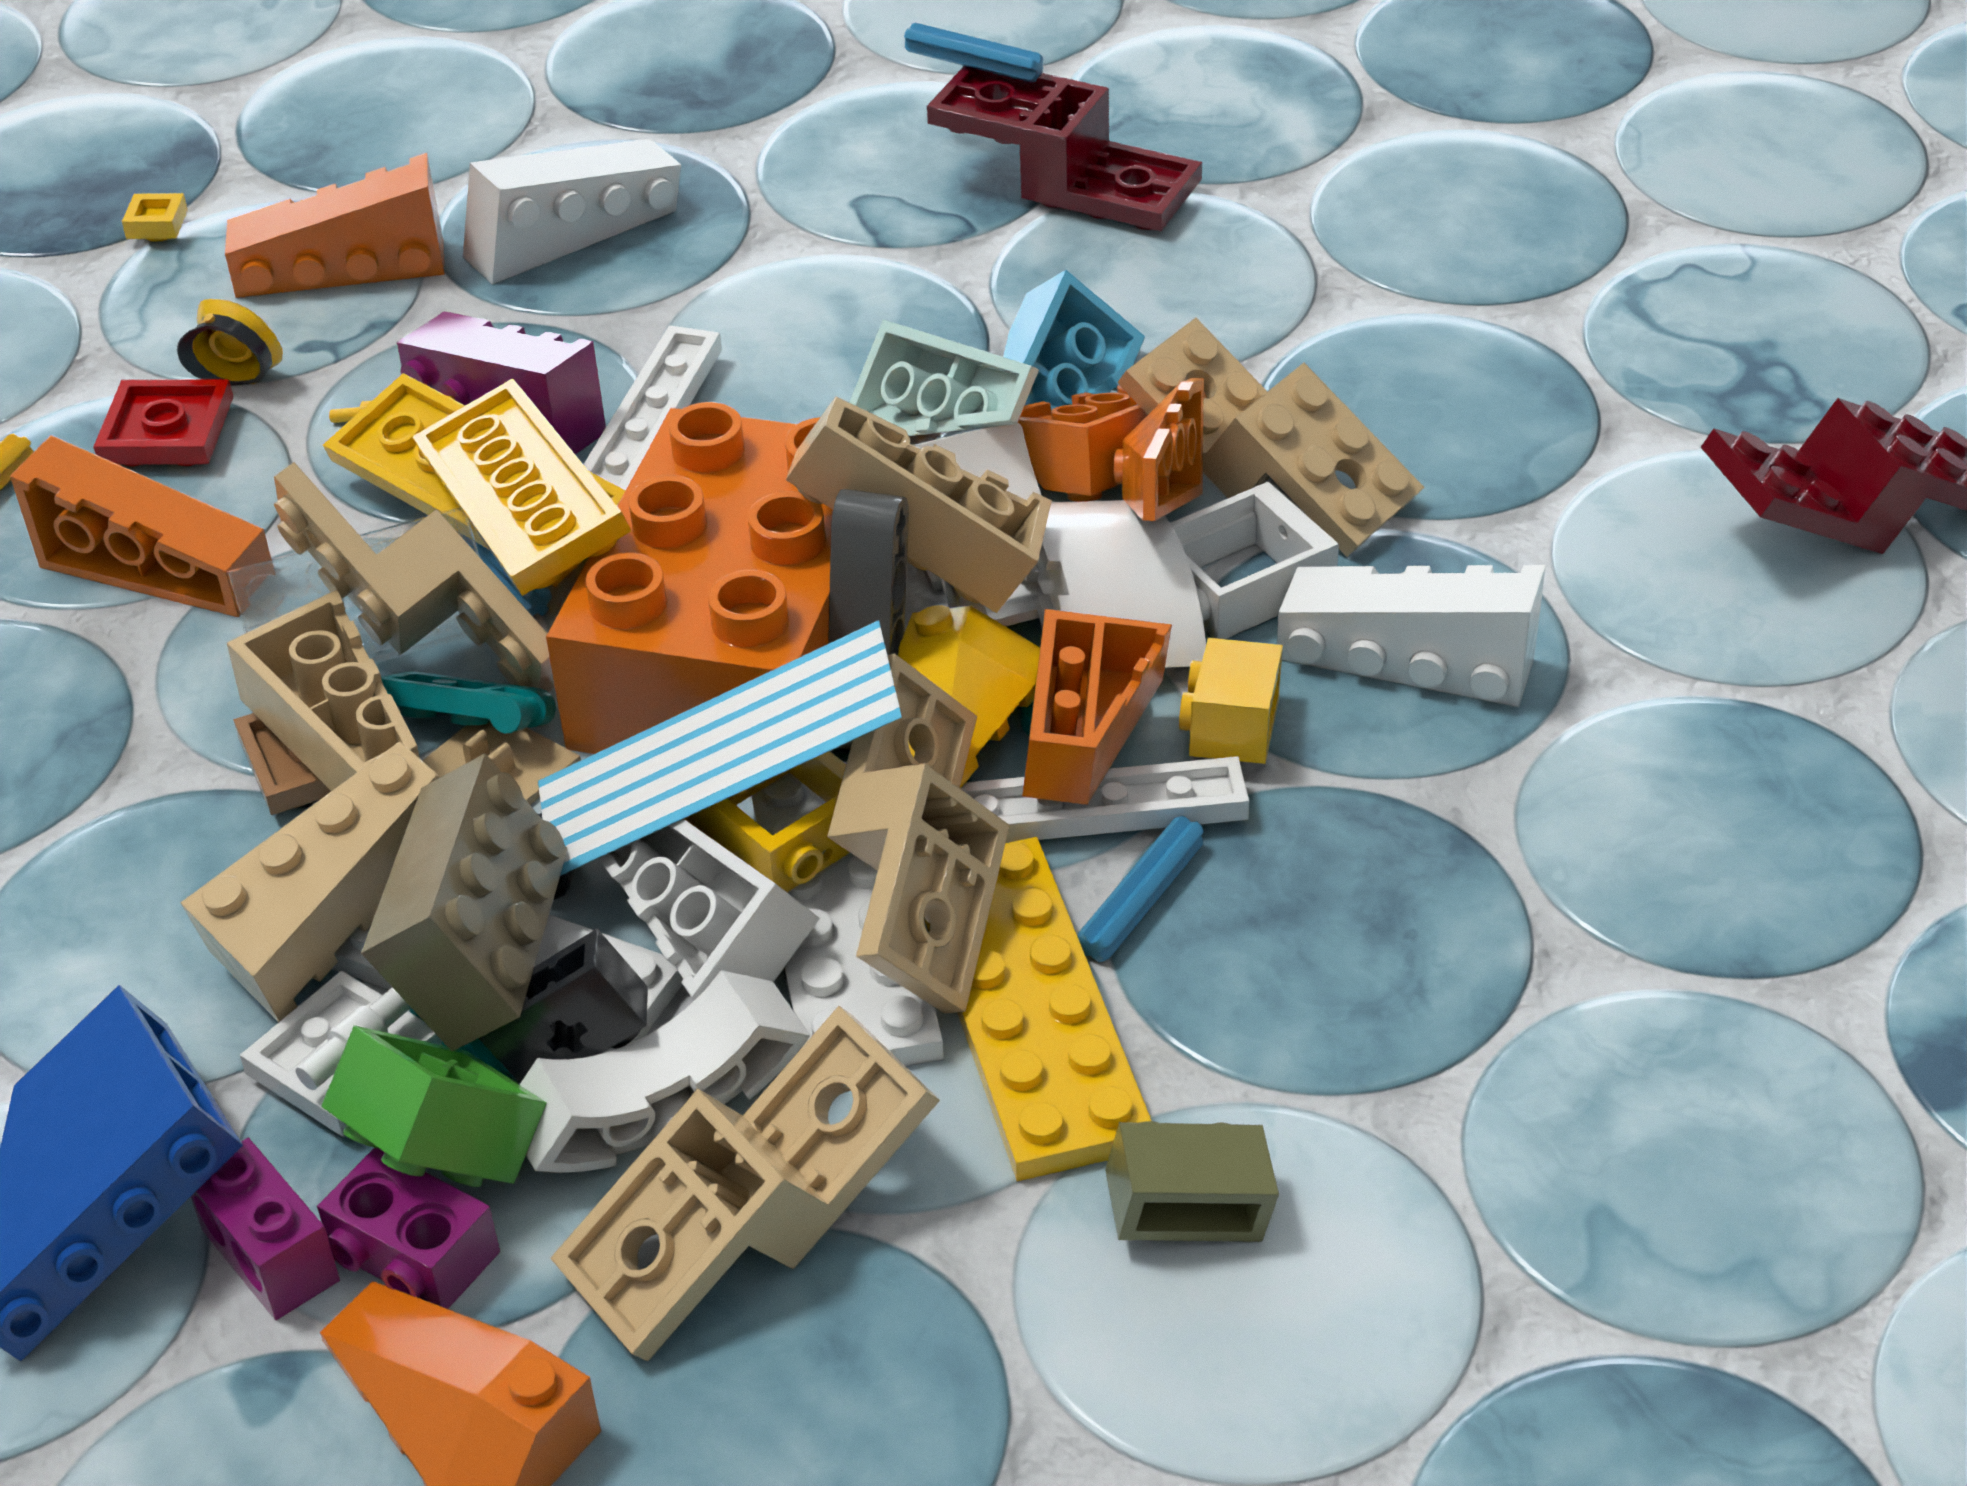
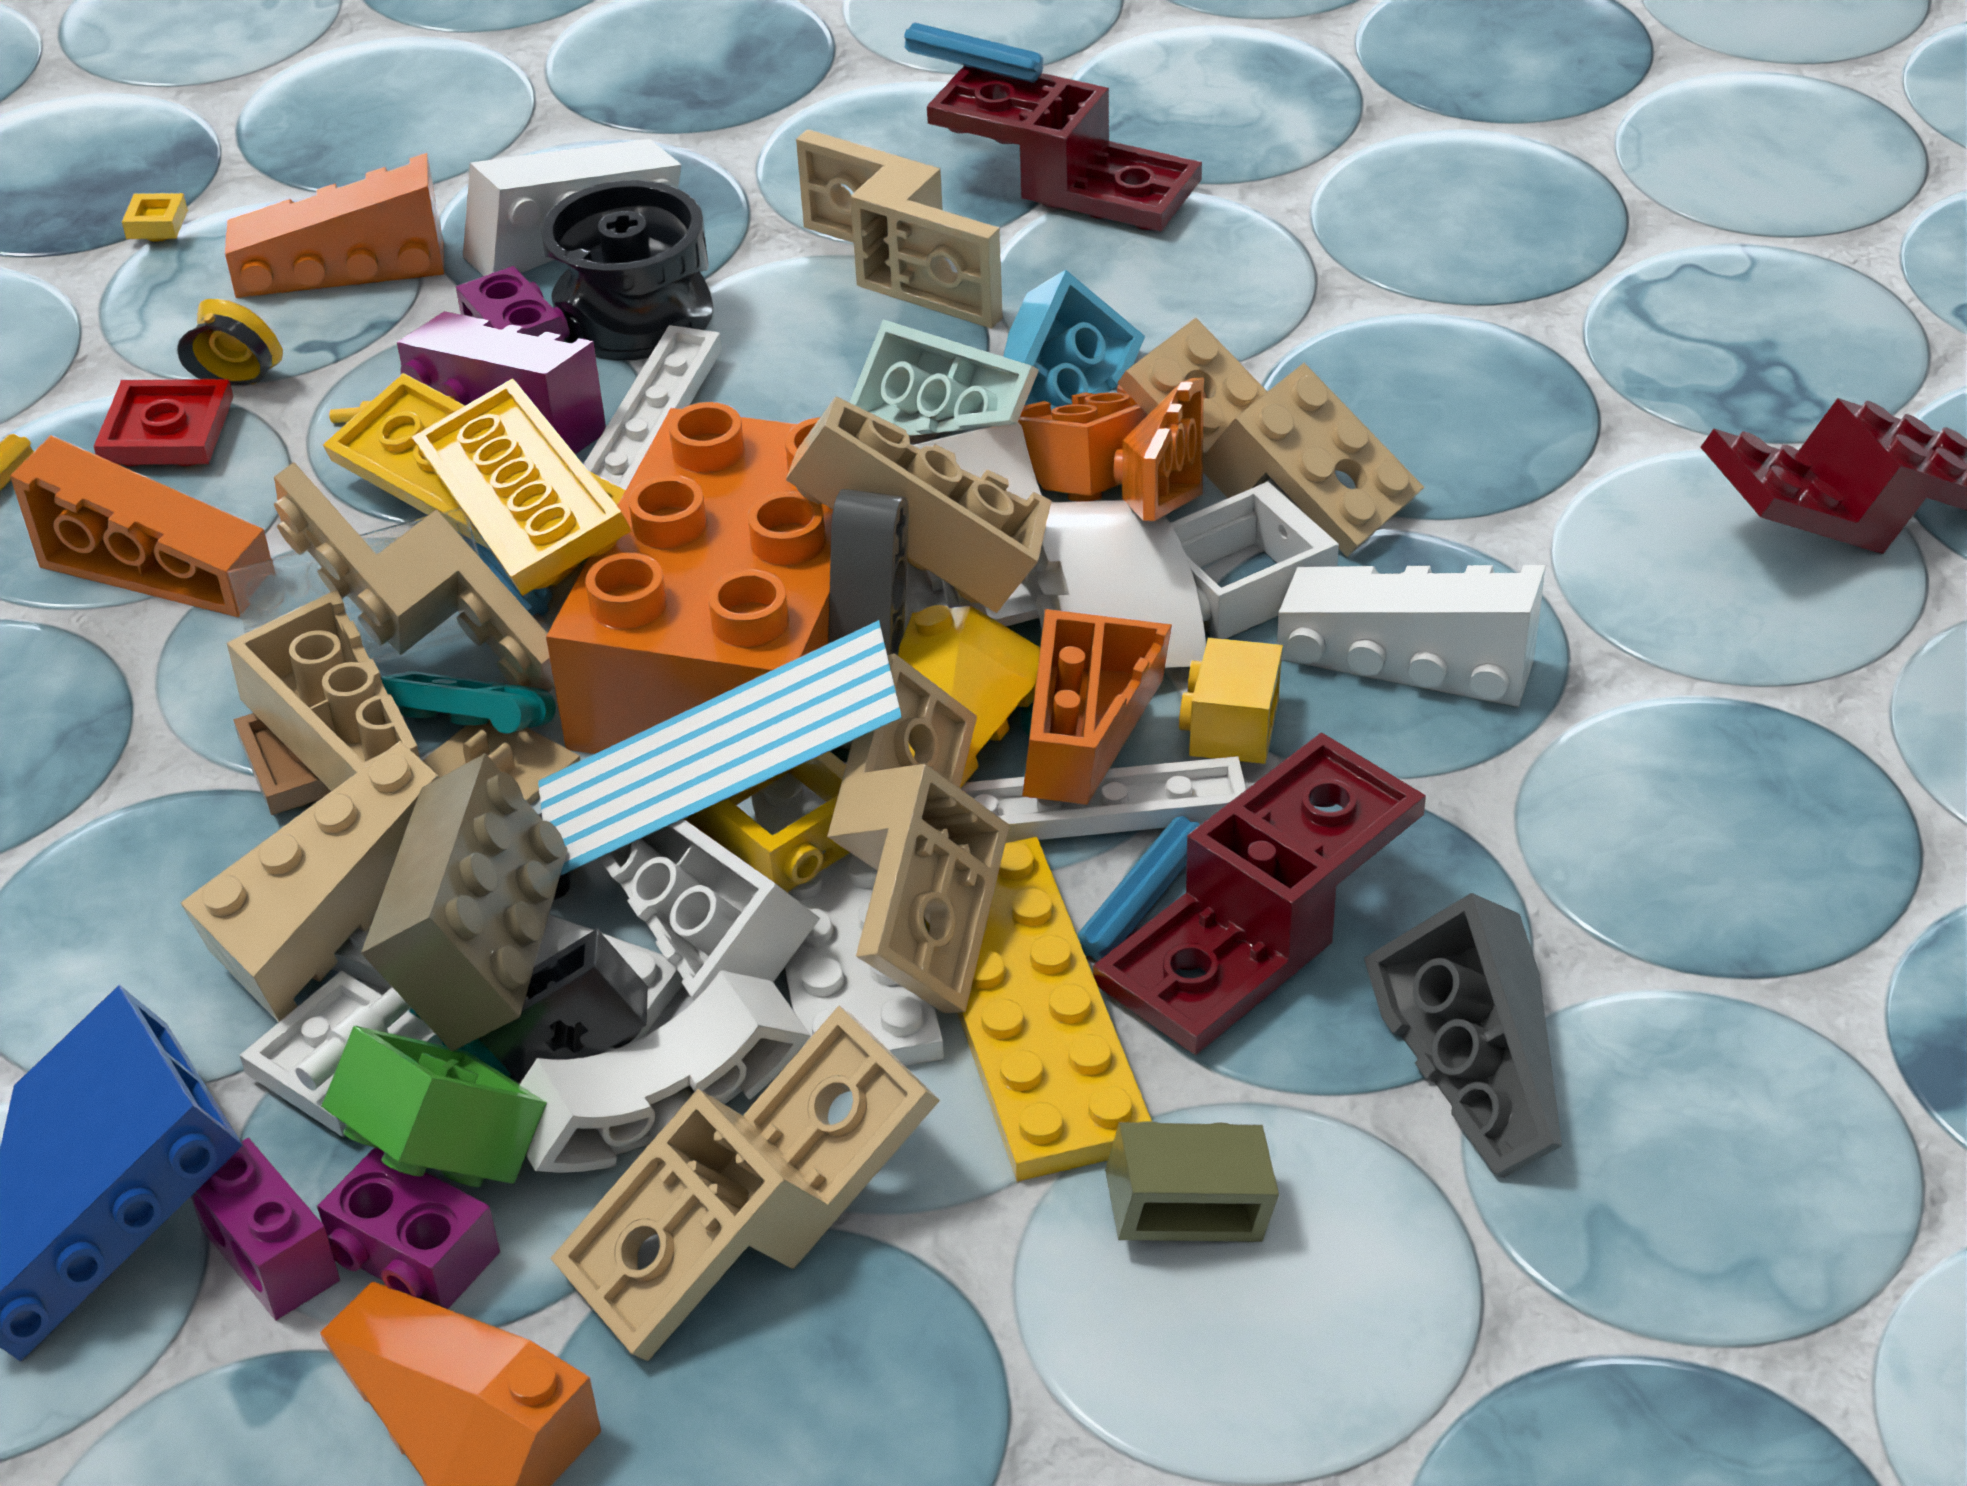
none -> magenta brick [455,266,569,342]
none -> black piece [541,180,714,360]
none -> tan bracket [796,129,1003,329]
none -> dark red bracket [1093,732,1426,1056]
none -> dark grey wedge [1364,893,1562,1178]

